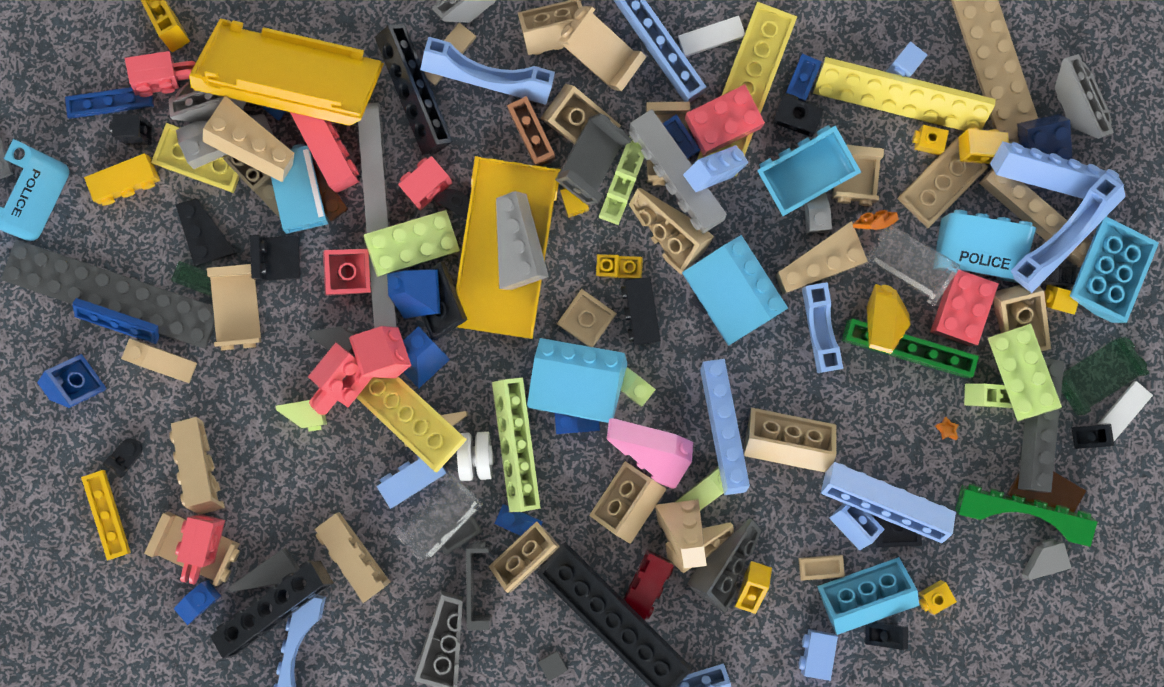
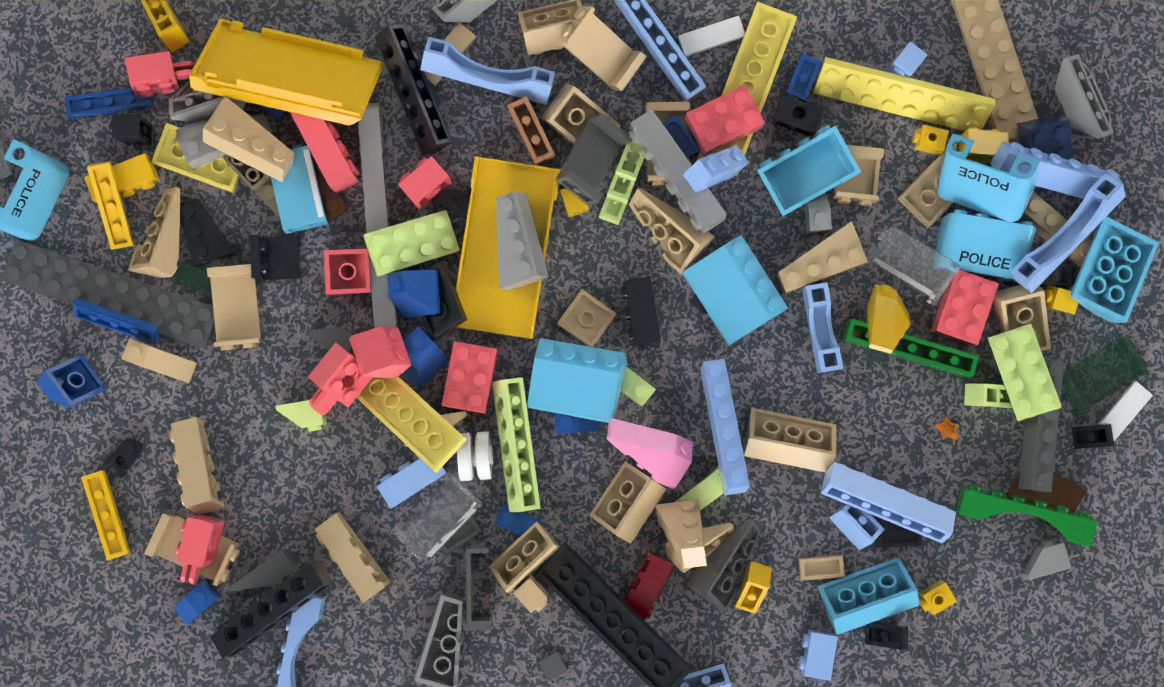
yellow slope [596,254,643,279] -> none
orange slope [853,210,899,230] -> none
none -> yellow plate [87,161,134,250]
none -> tan wedge [128,187,180,278]
none -> coral brick [442,341,498,414]
none -> tan brick [513,574,548,613]
none -> medium azure windscreen [937,134,1040,222]

